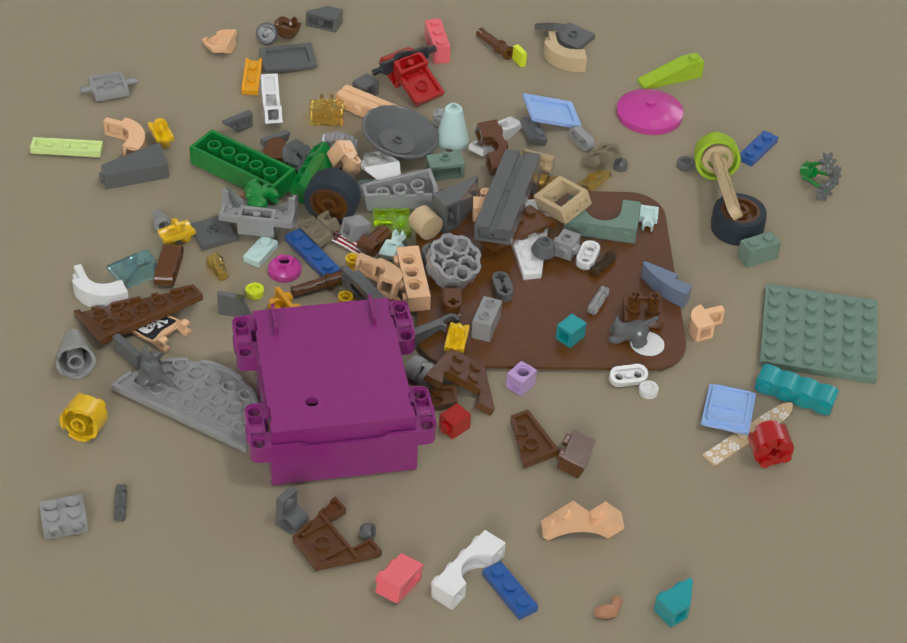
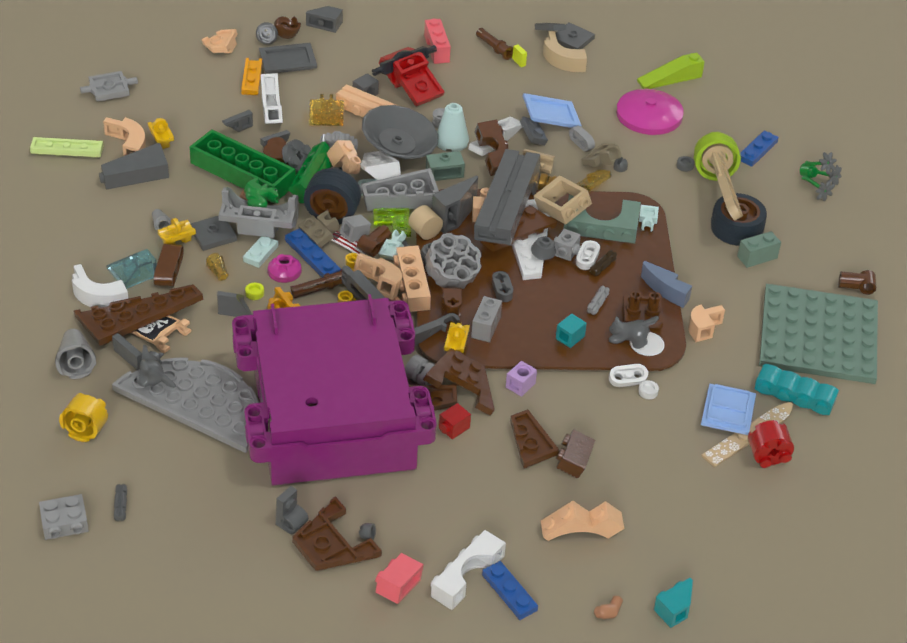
none -> reddish brown piece [838,270,876,295]

